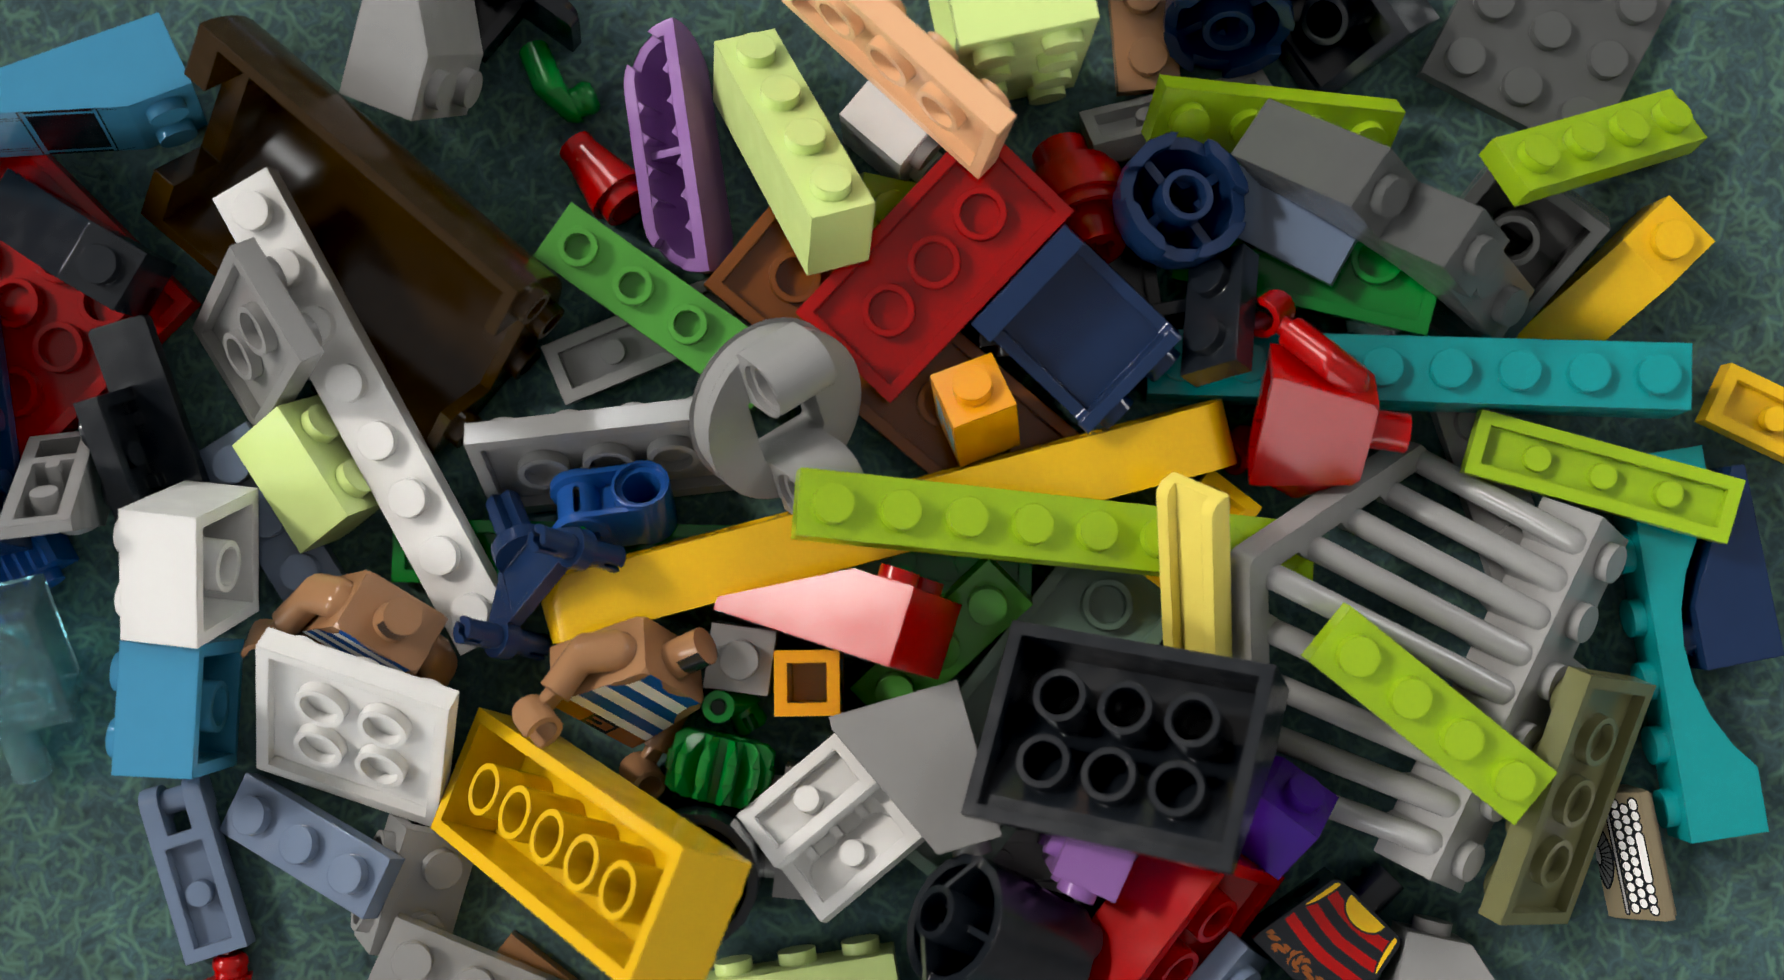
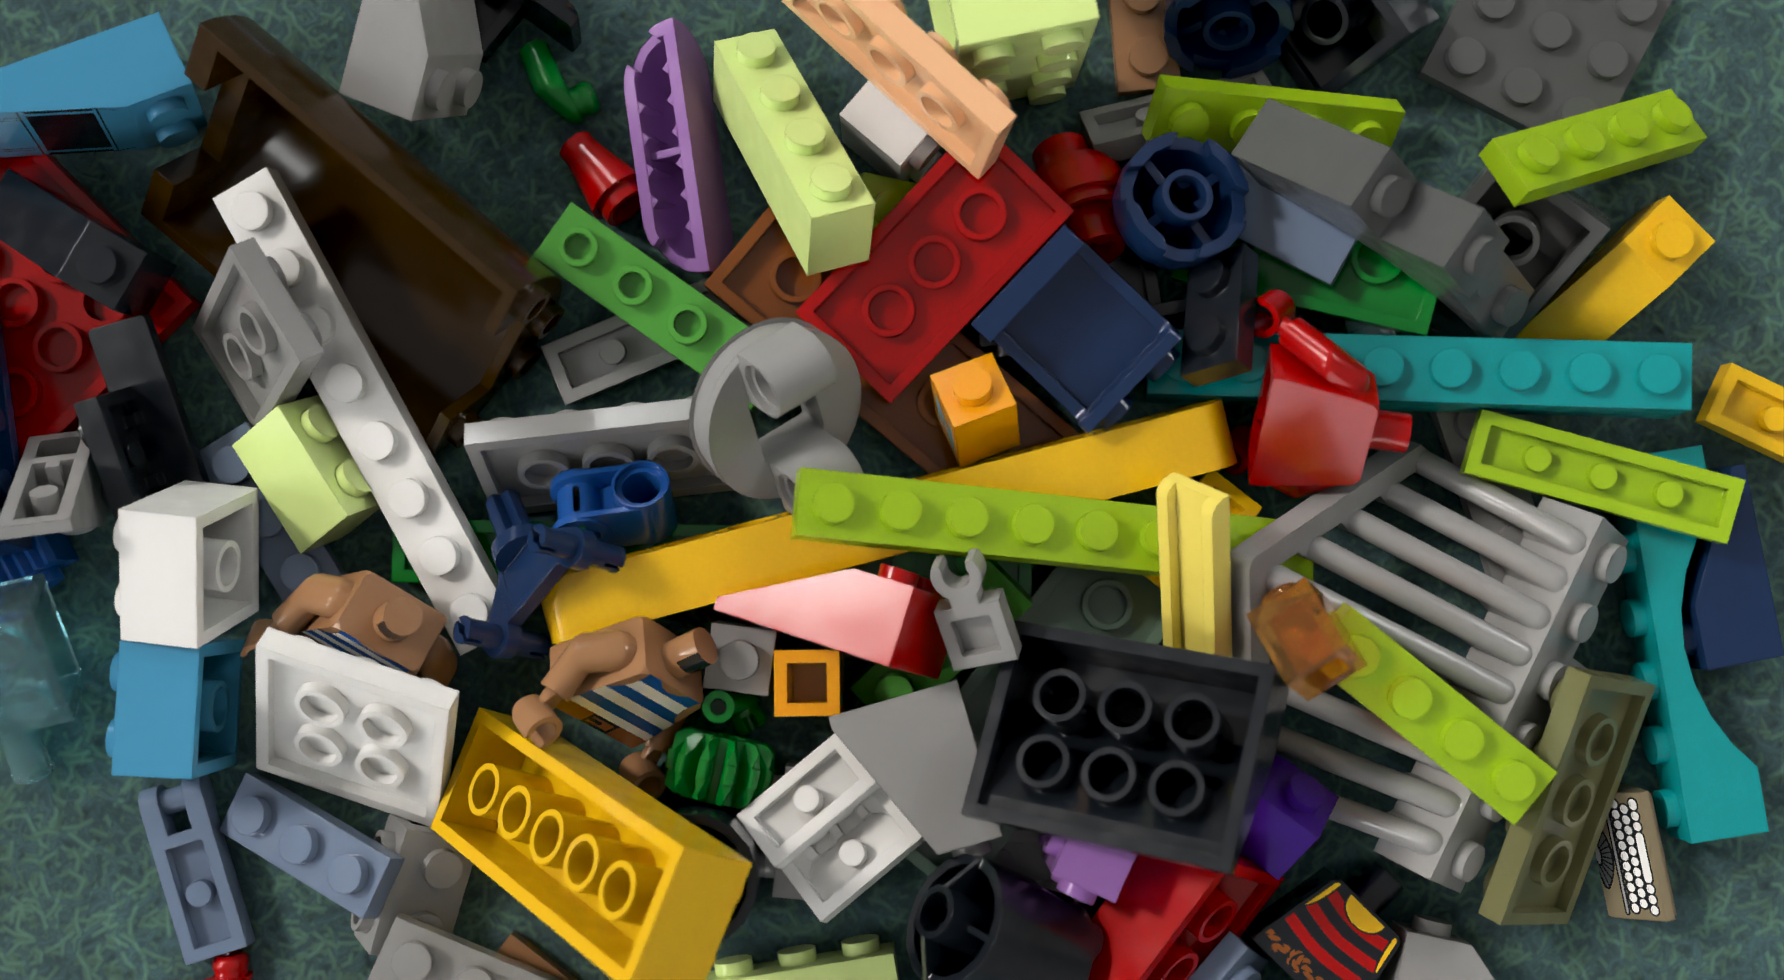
none -> light grey plate [930,548,1022,671]
none -> clear orange brick [1246,577,1368,701]

